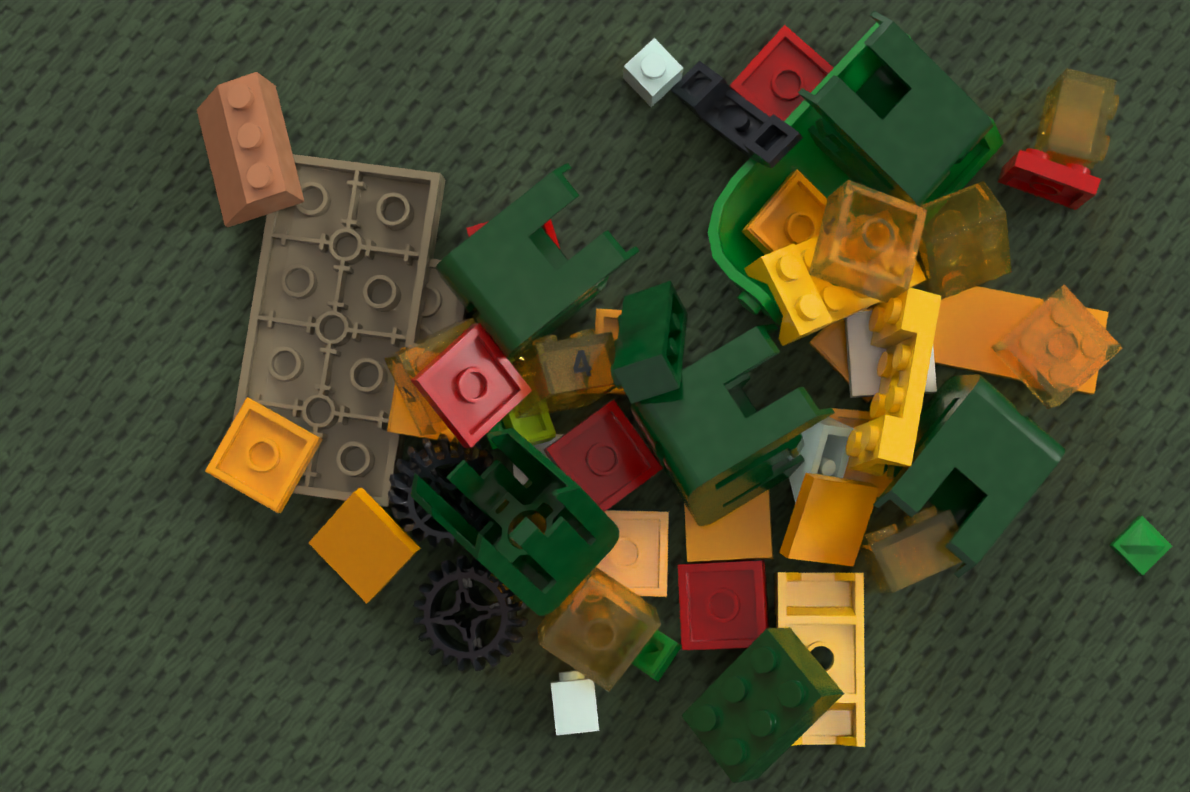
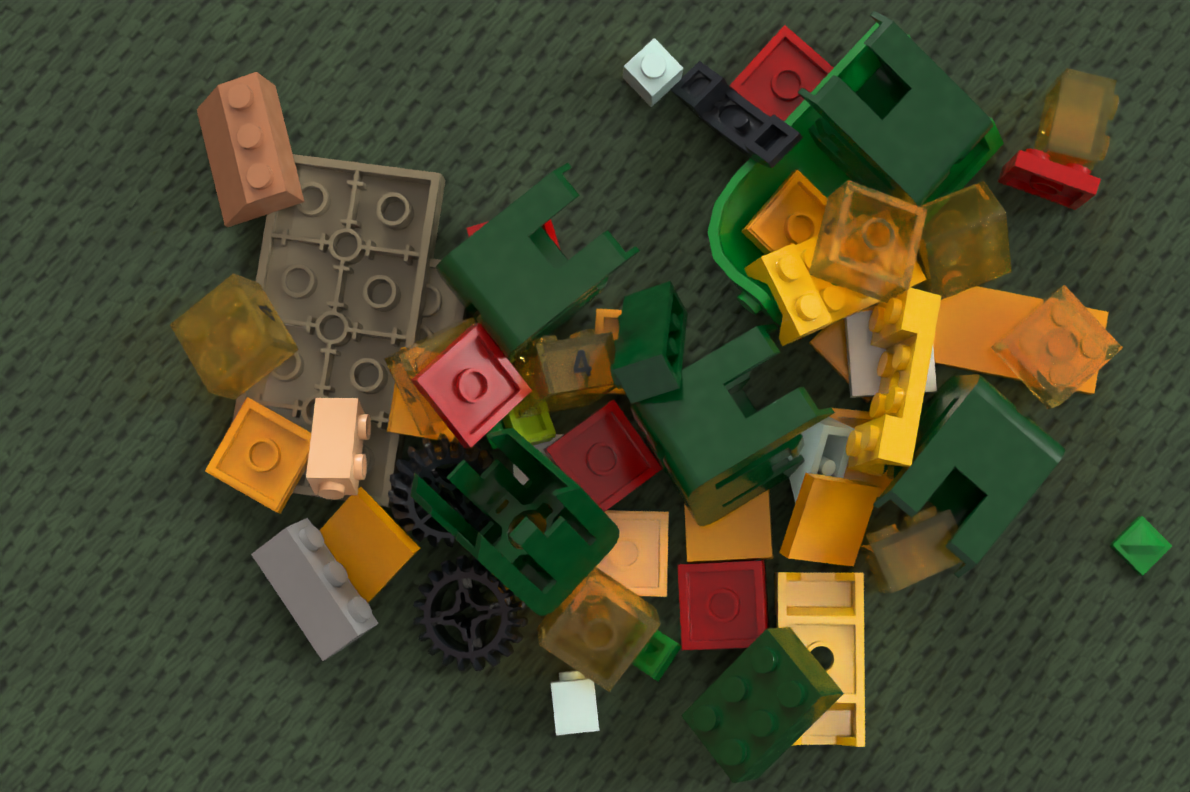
none -> clear yellow brick [170,273,299,400]
none -> light grey brick [251,518,379,661]
none -> light nougat brick [306,398,371,500]

